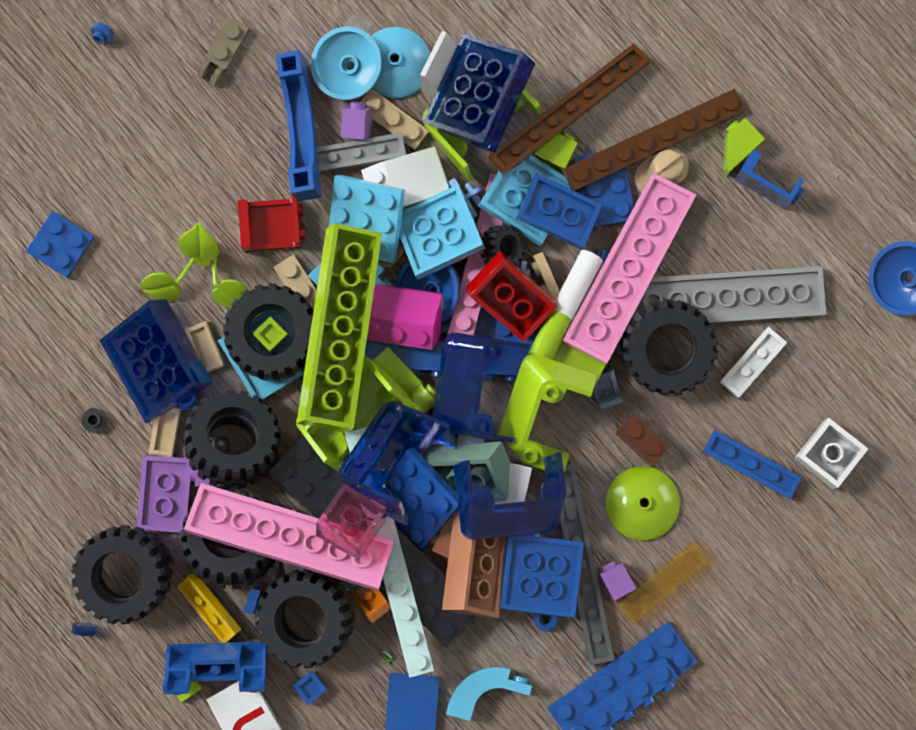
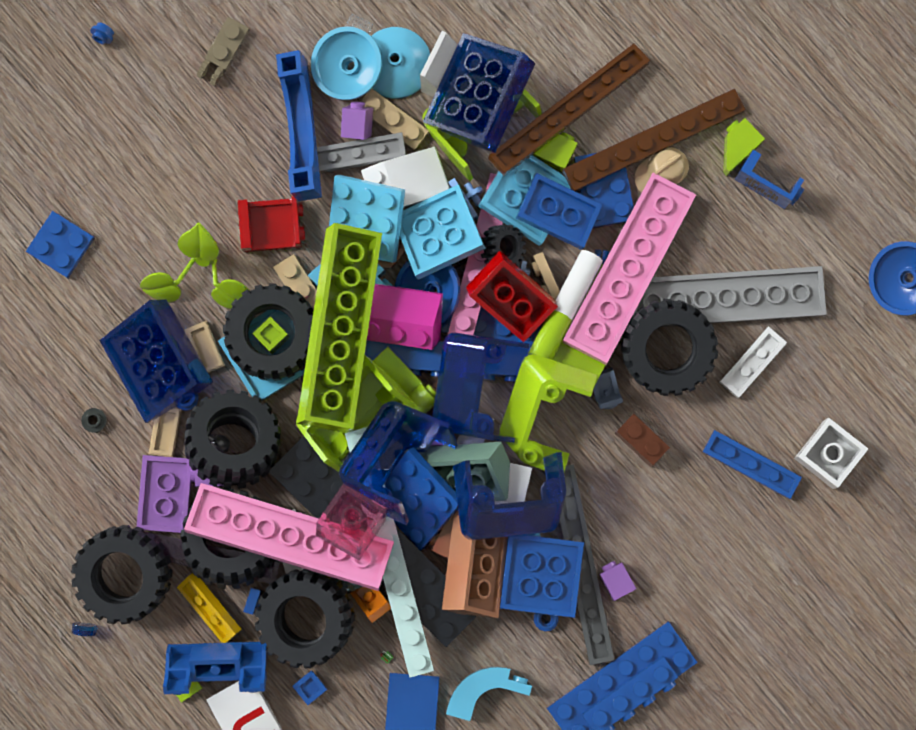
lime dish [606,466,680,541] -> none
clear yellow plate [617,541,710,624] -> none

